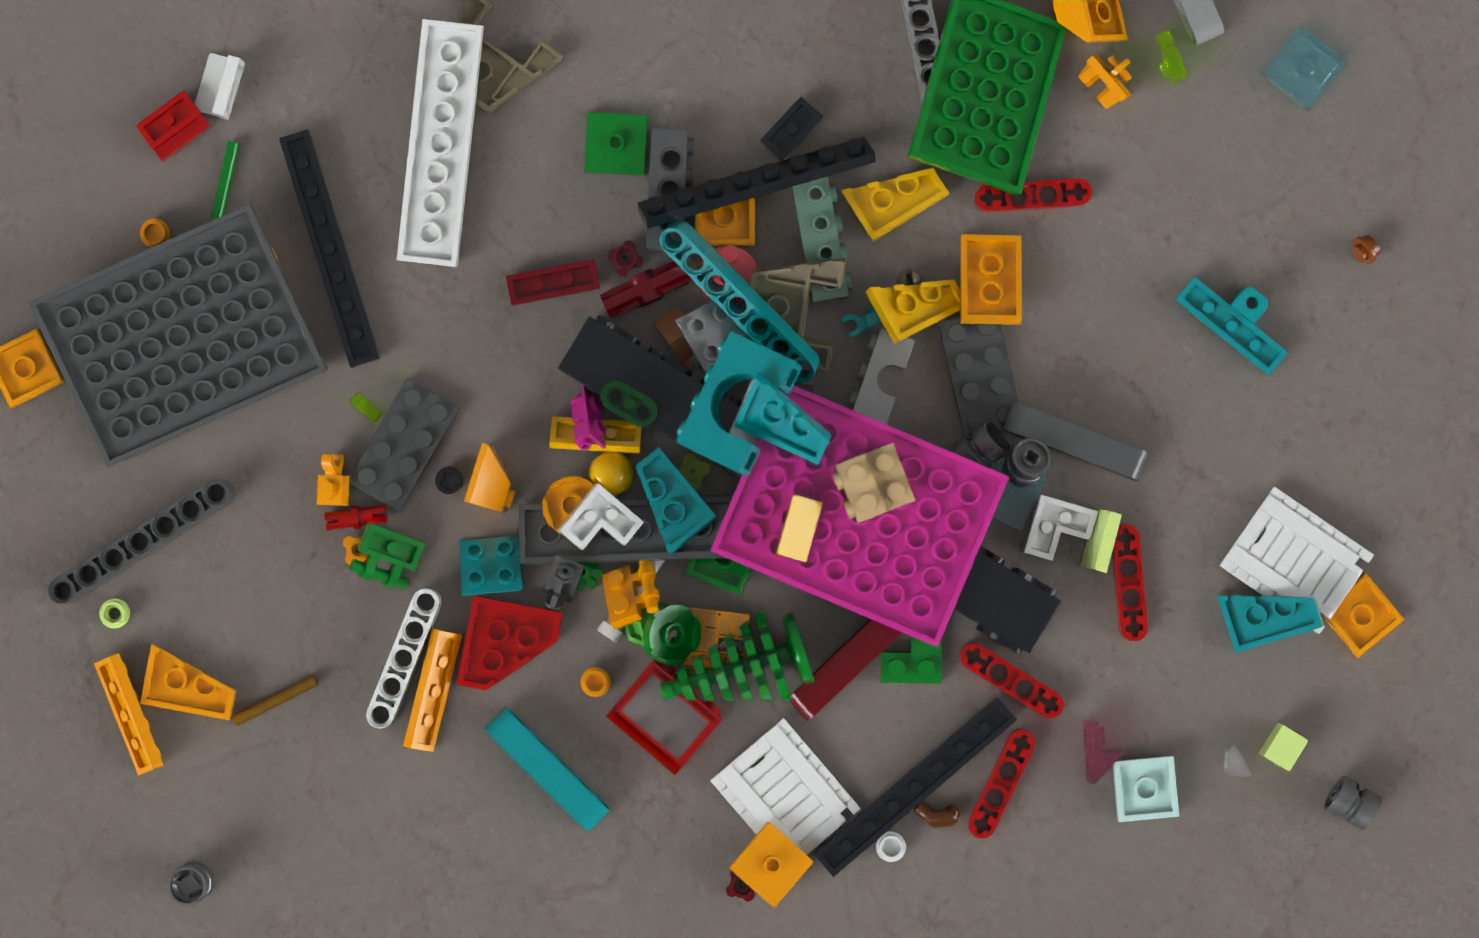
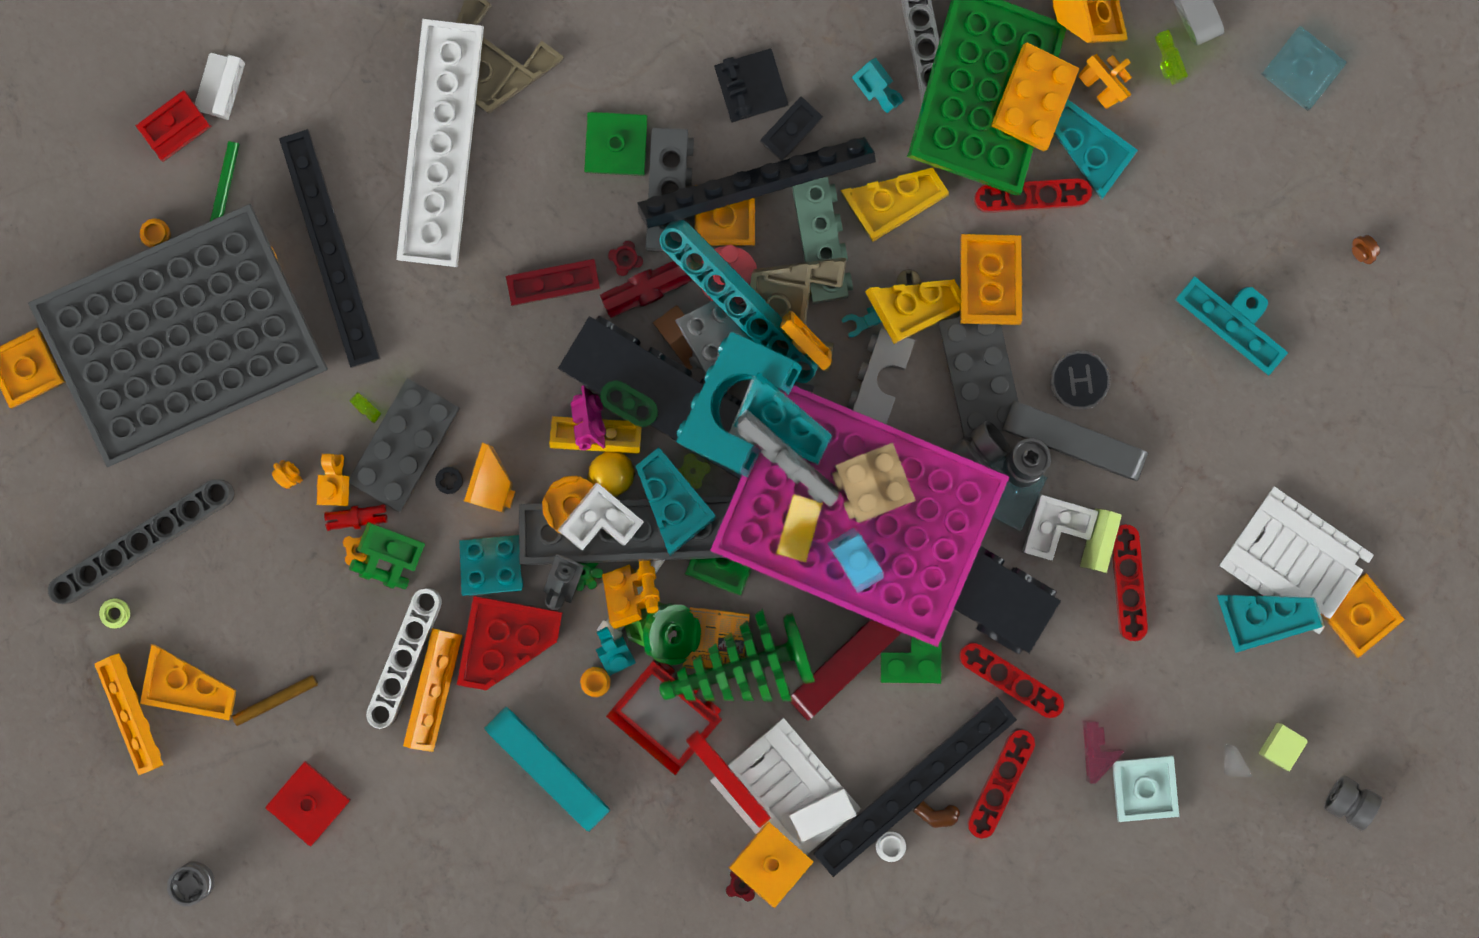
none -> red plate [265,761,351,847]
none -> light orange plate [272,460,303,489]
none -> teal plate [596,627,636,676]
none -> red beam [685,730,771,828]
none -> black hinge [714,48,789,123]
none -> light grey hinge [737,409,839,506]
none -> light orange plate [781,311,832,371]
none -> white tile [789,787,857,842]
none -> medium azure torso [827,527,884,593]
none -> teal plate [852,57,904,113]
none -> light orange plate [991,42,1079,151]
none -> black tile [1050,350,1111,410]
none -> teal wing [1054,99,1138,200]

